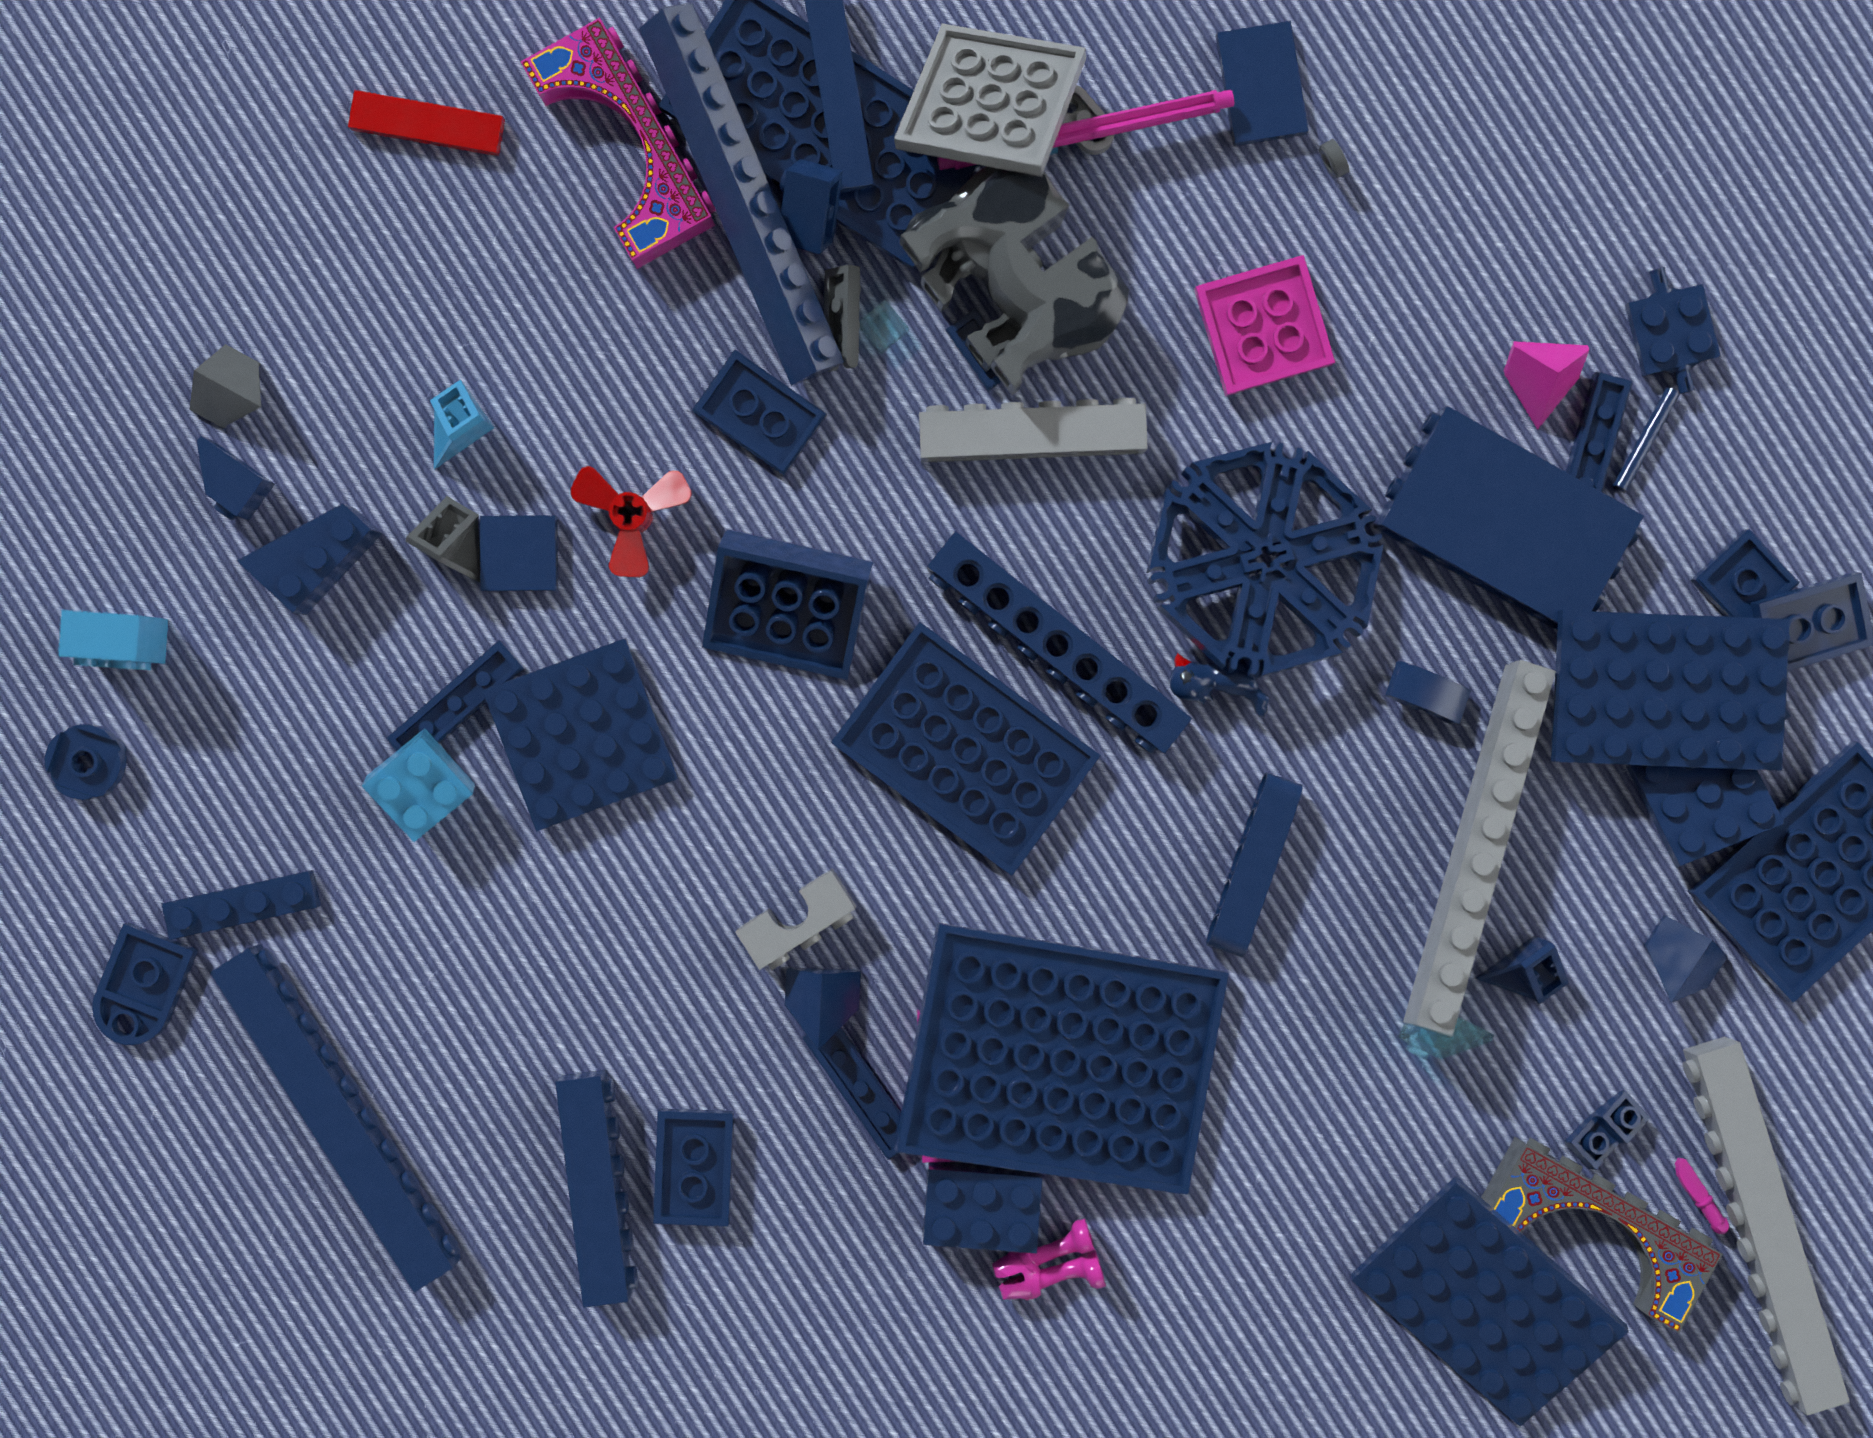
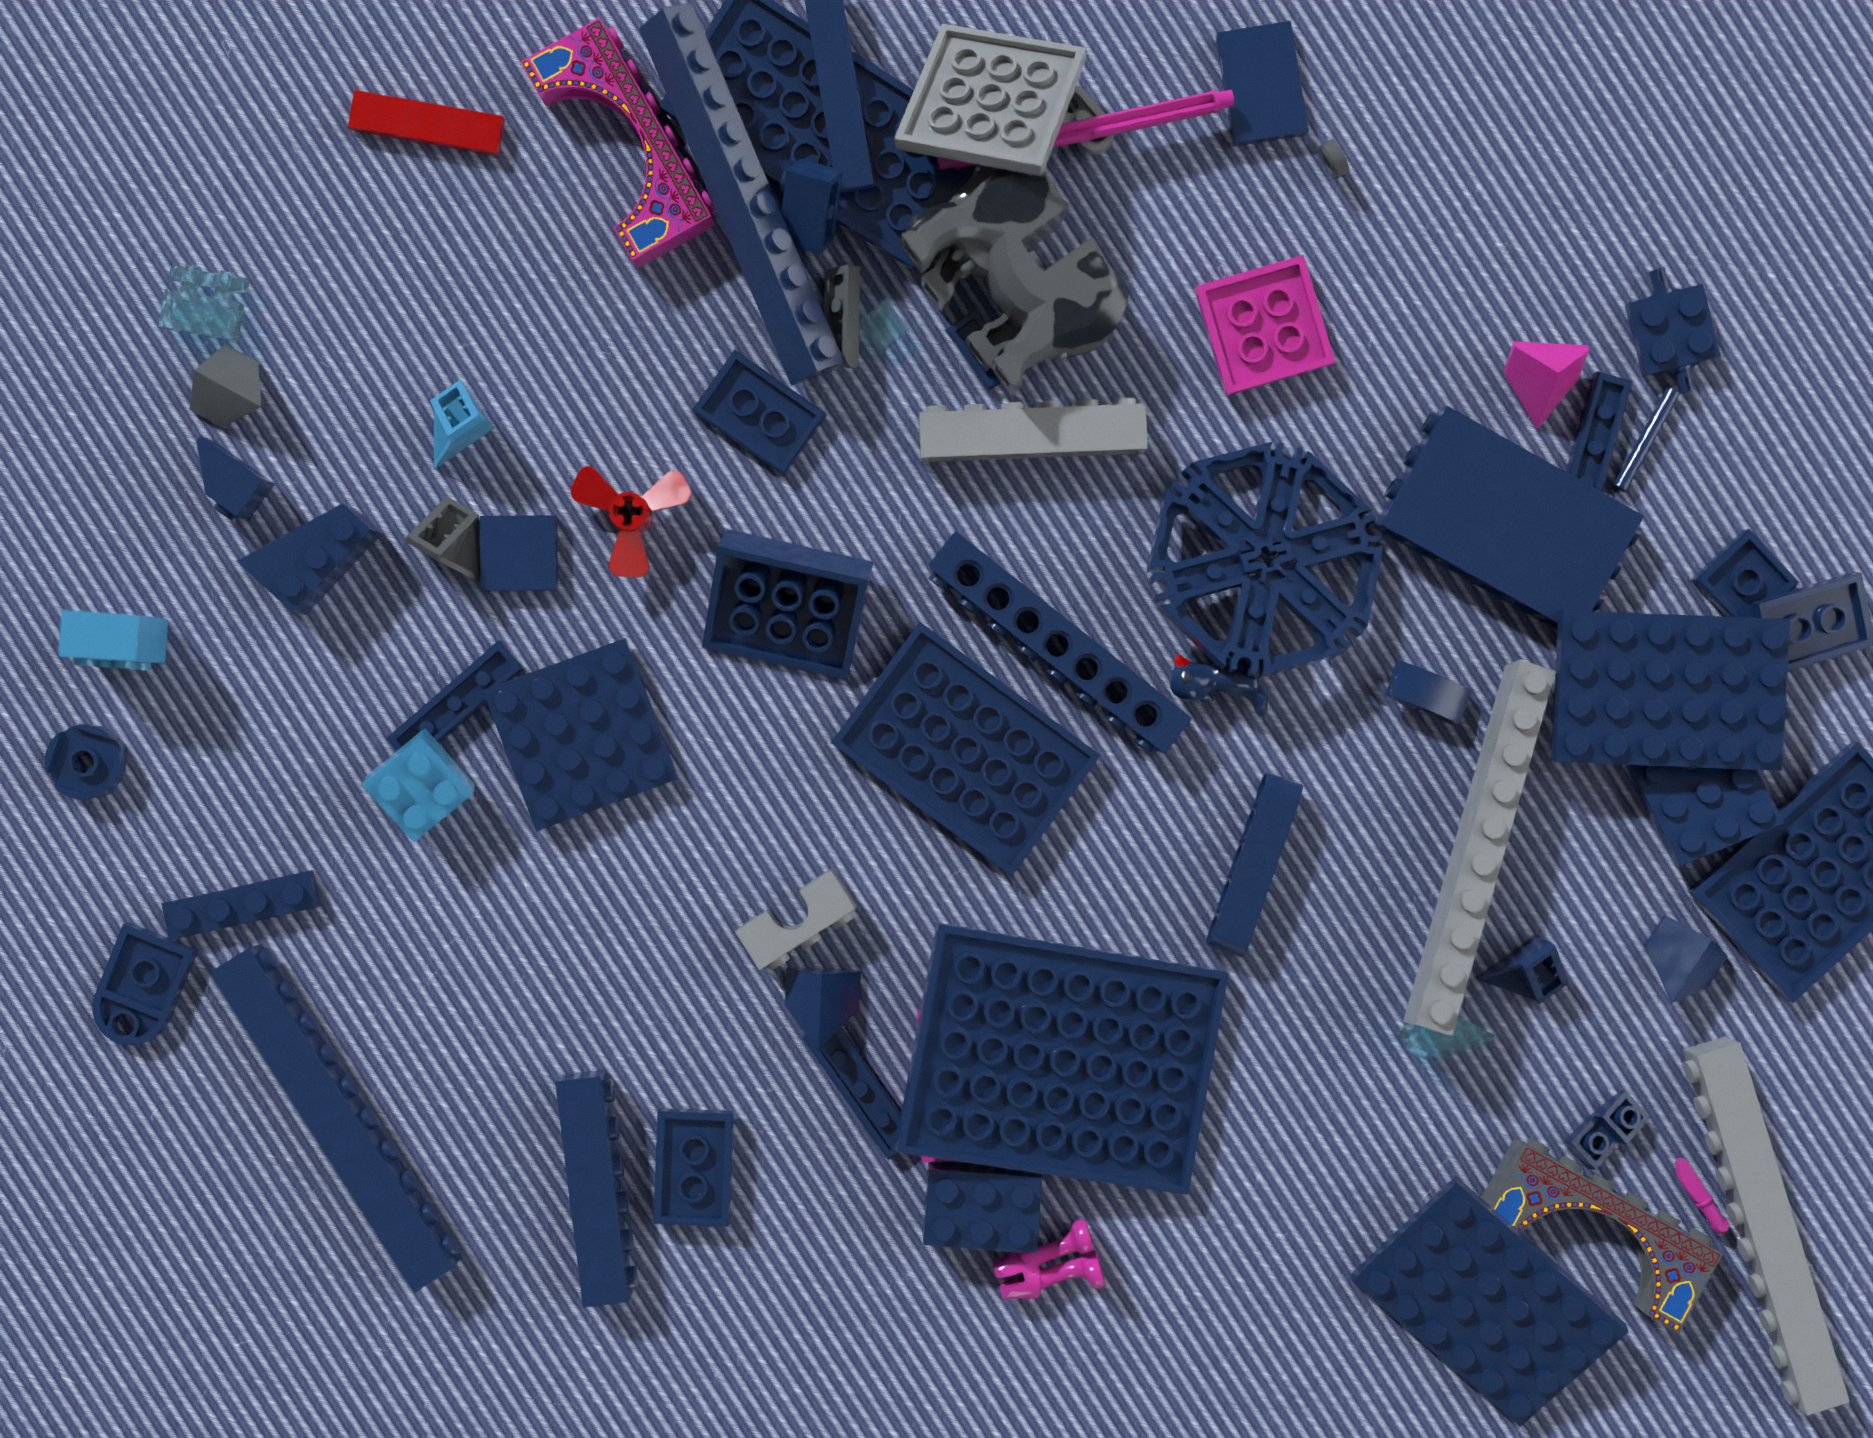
none -> clear light blue plate [158,264,249,342]

